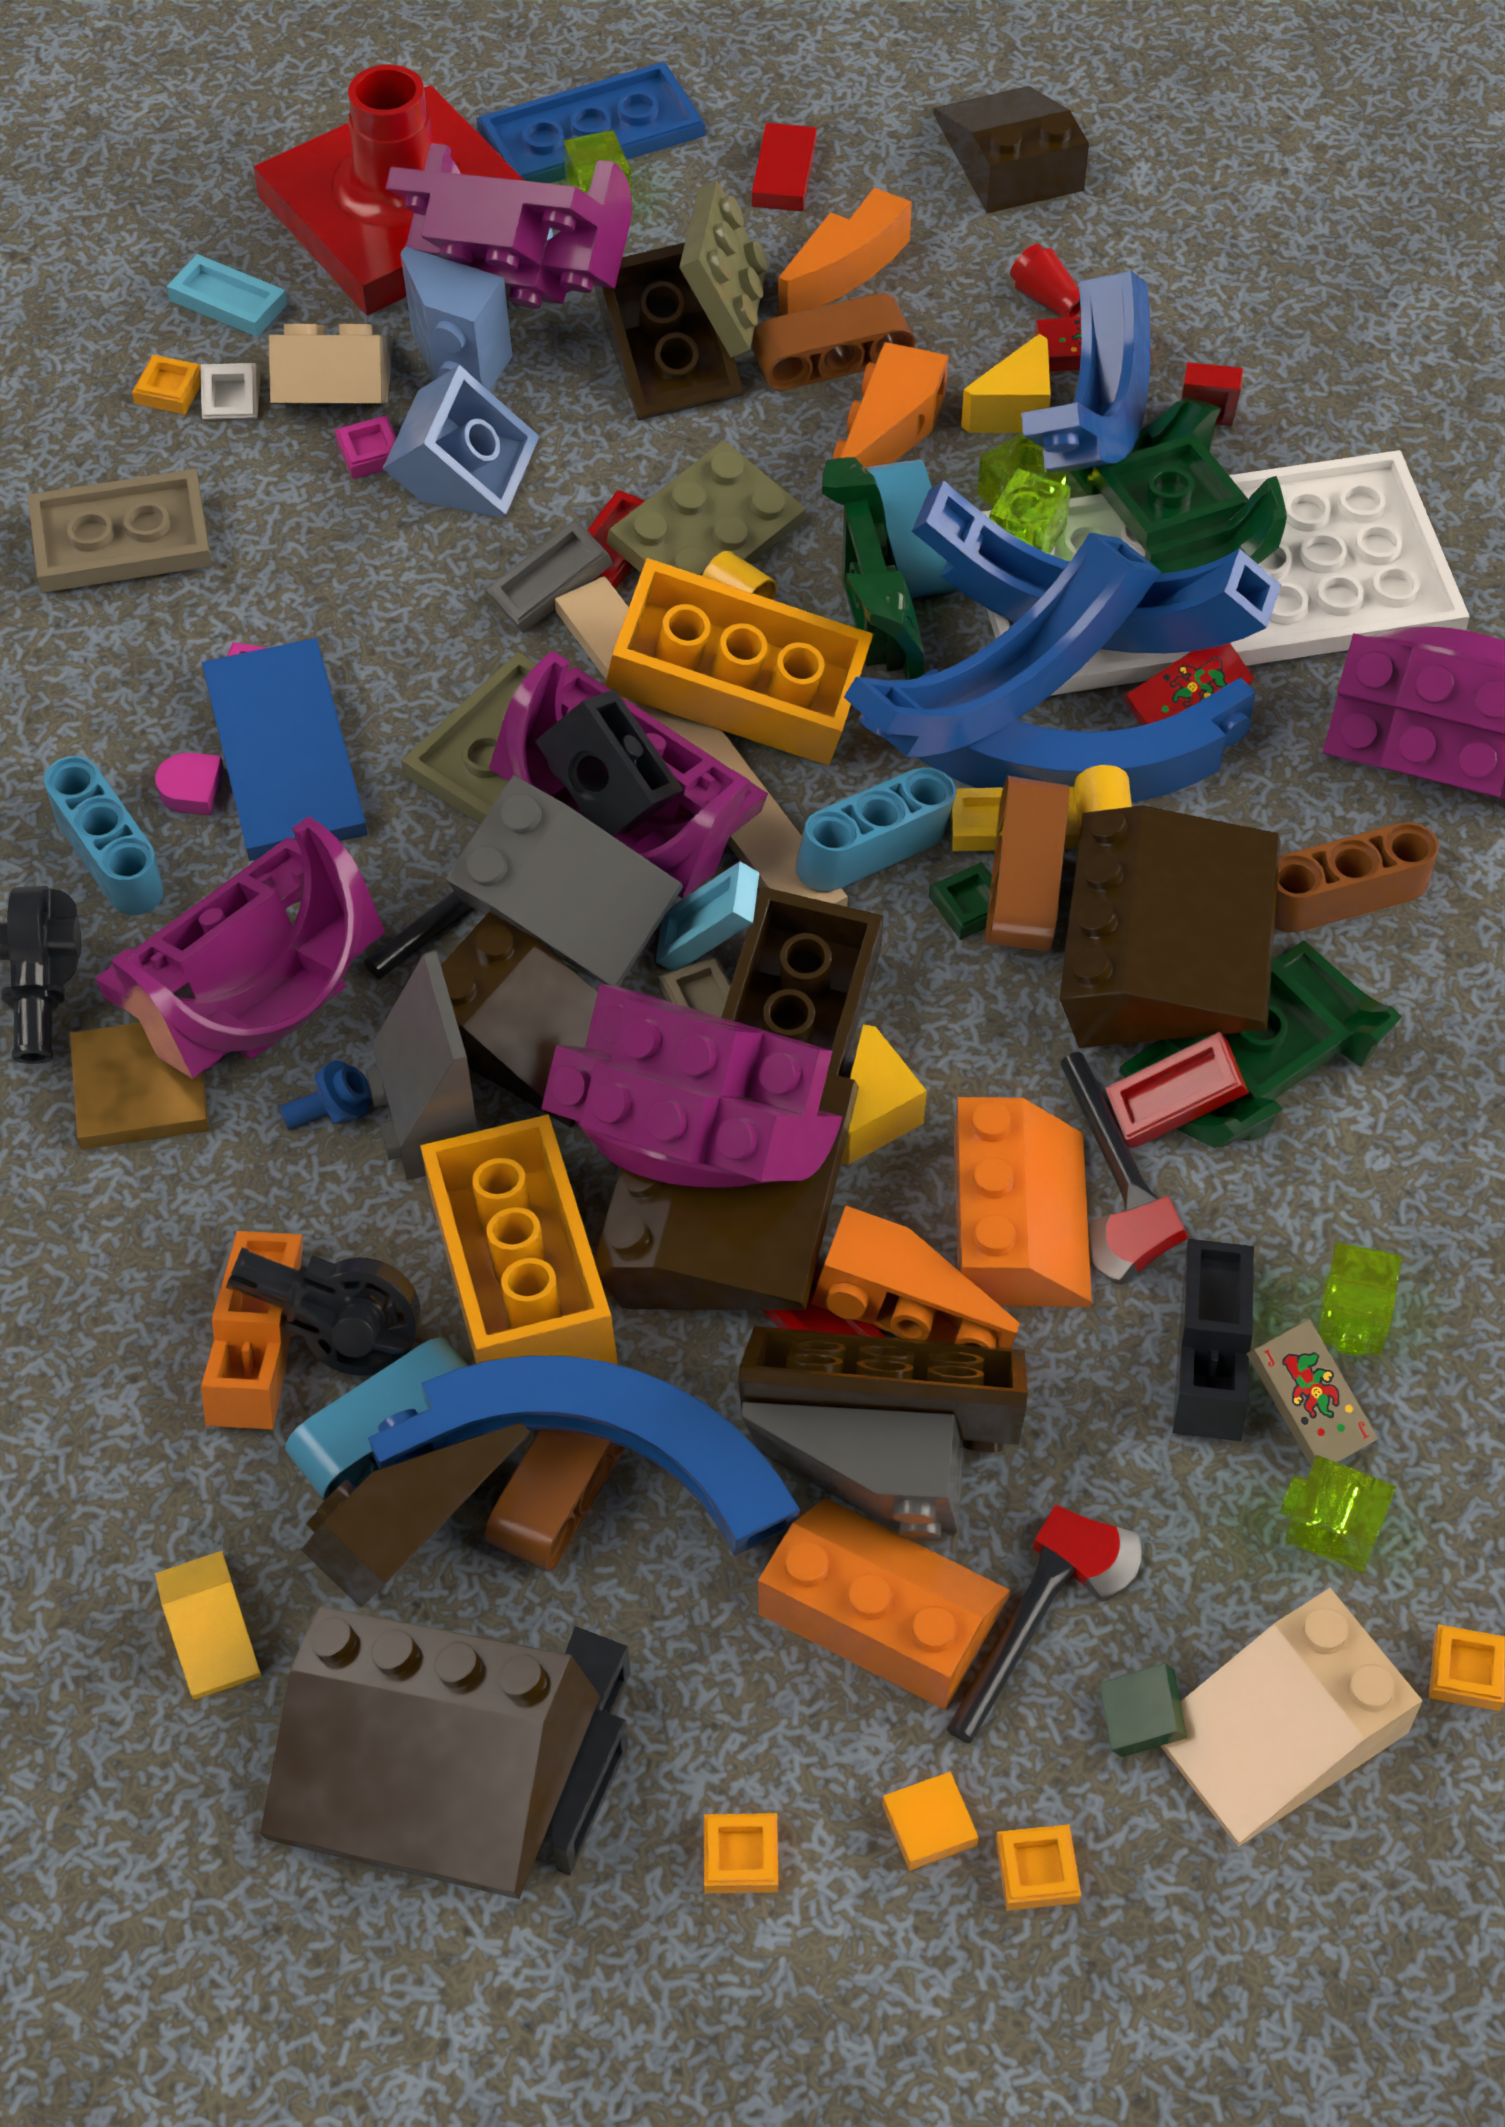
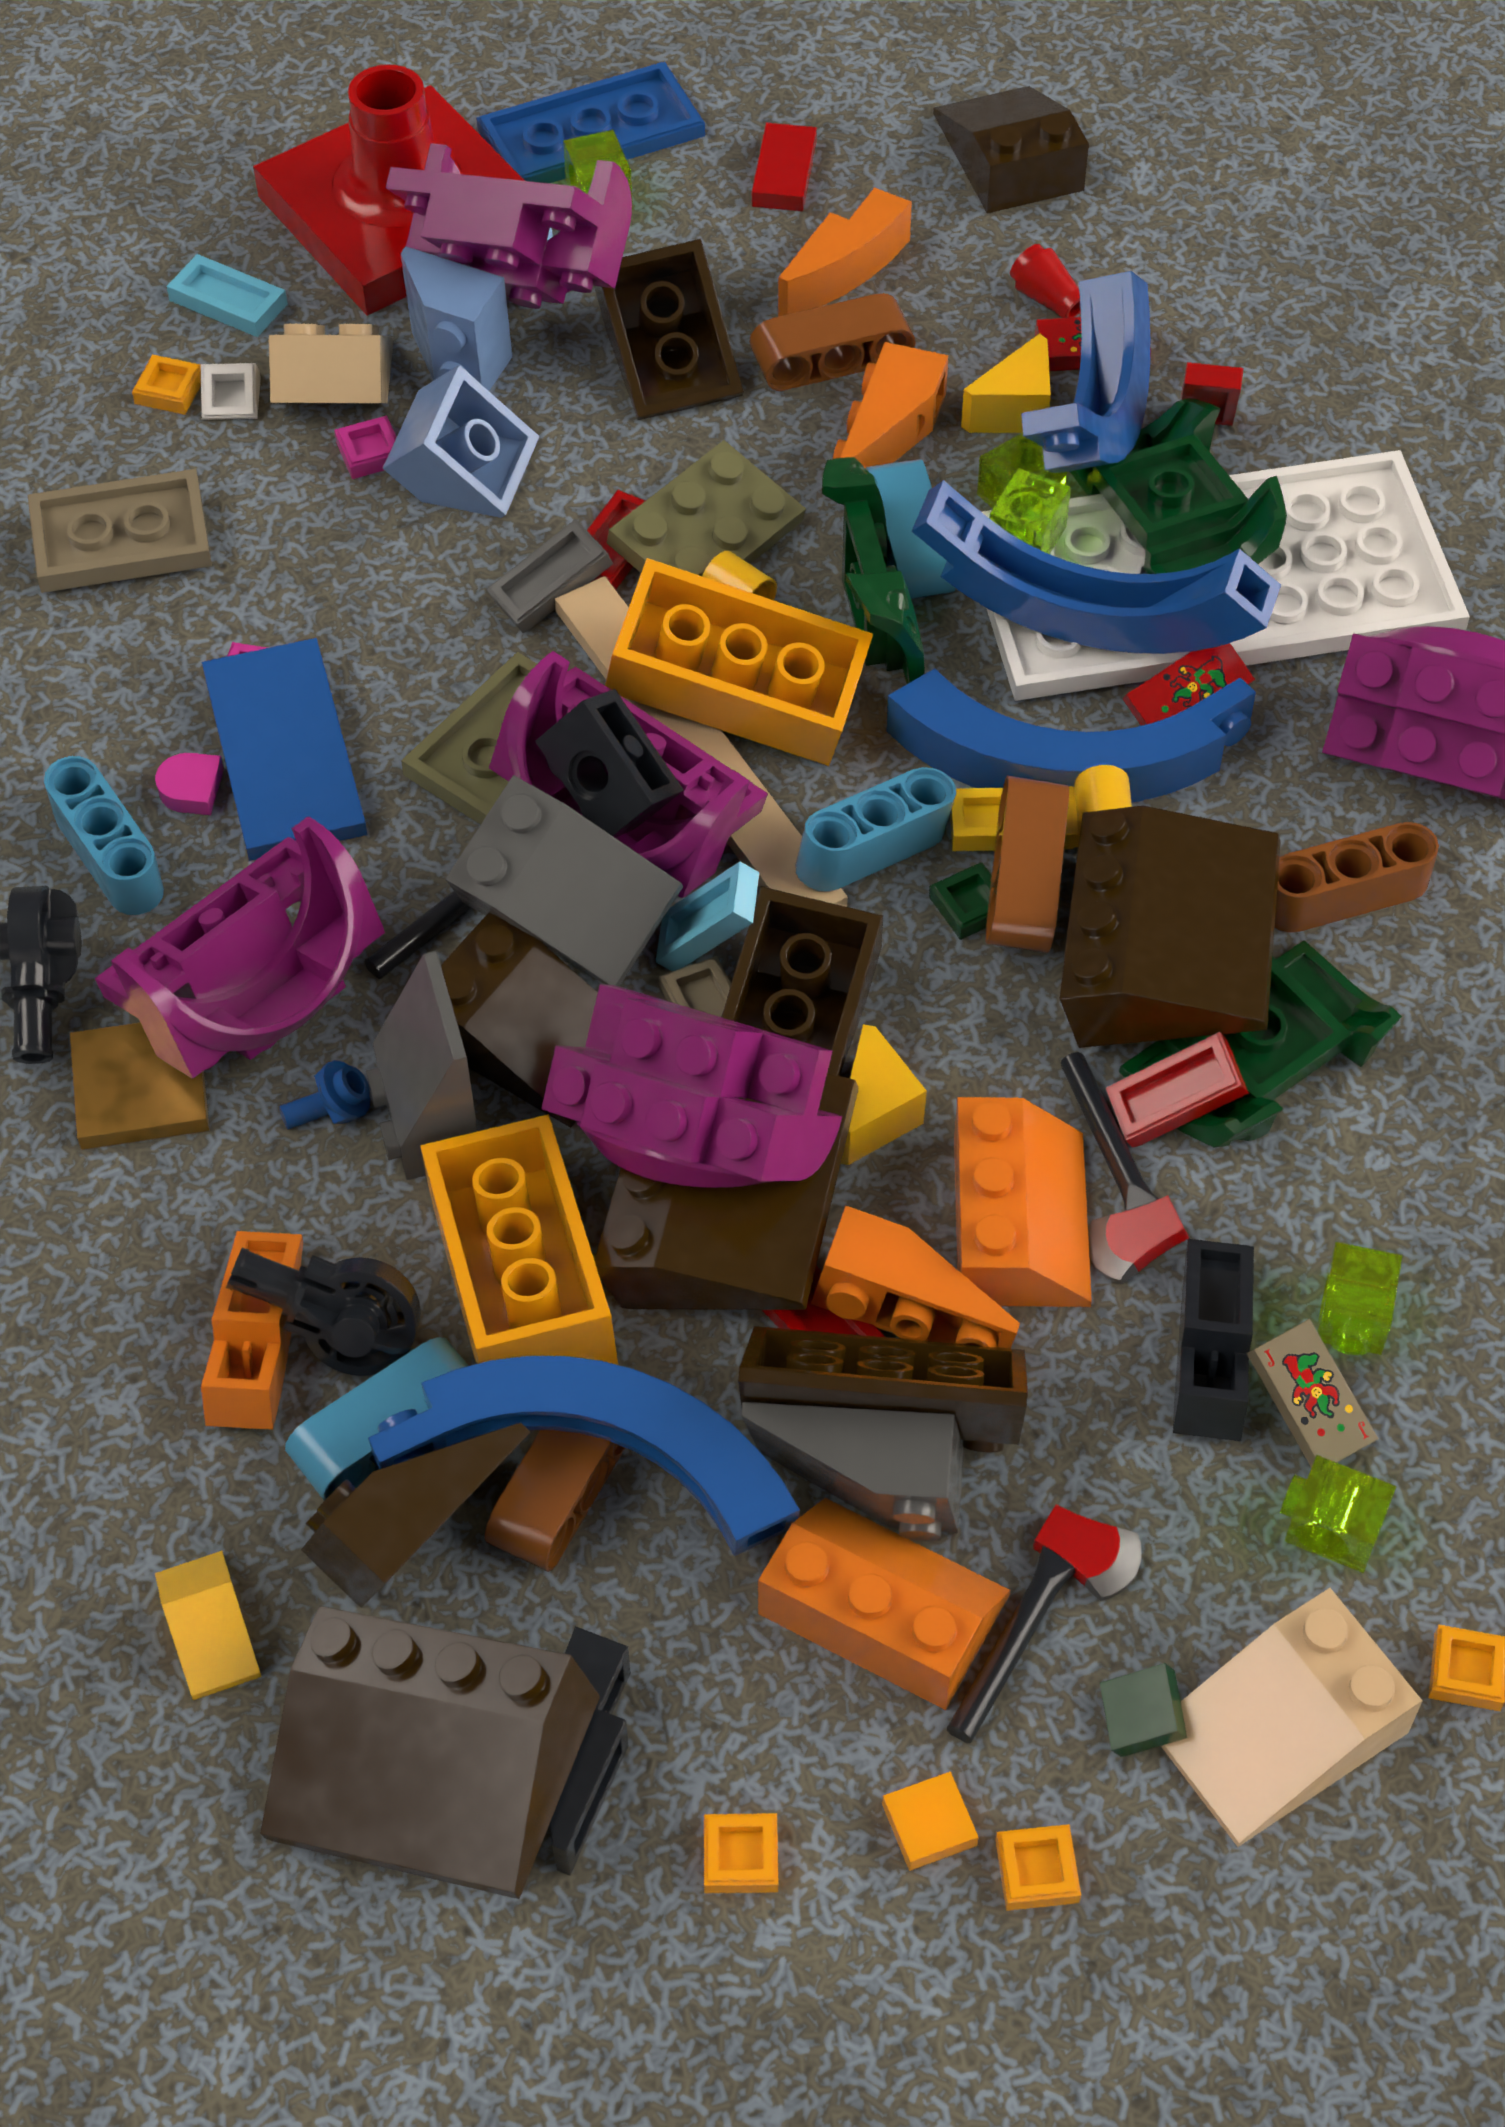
olive plate [680,180,768,357] -> none
blue arch [844,532,1161,757] -> none

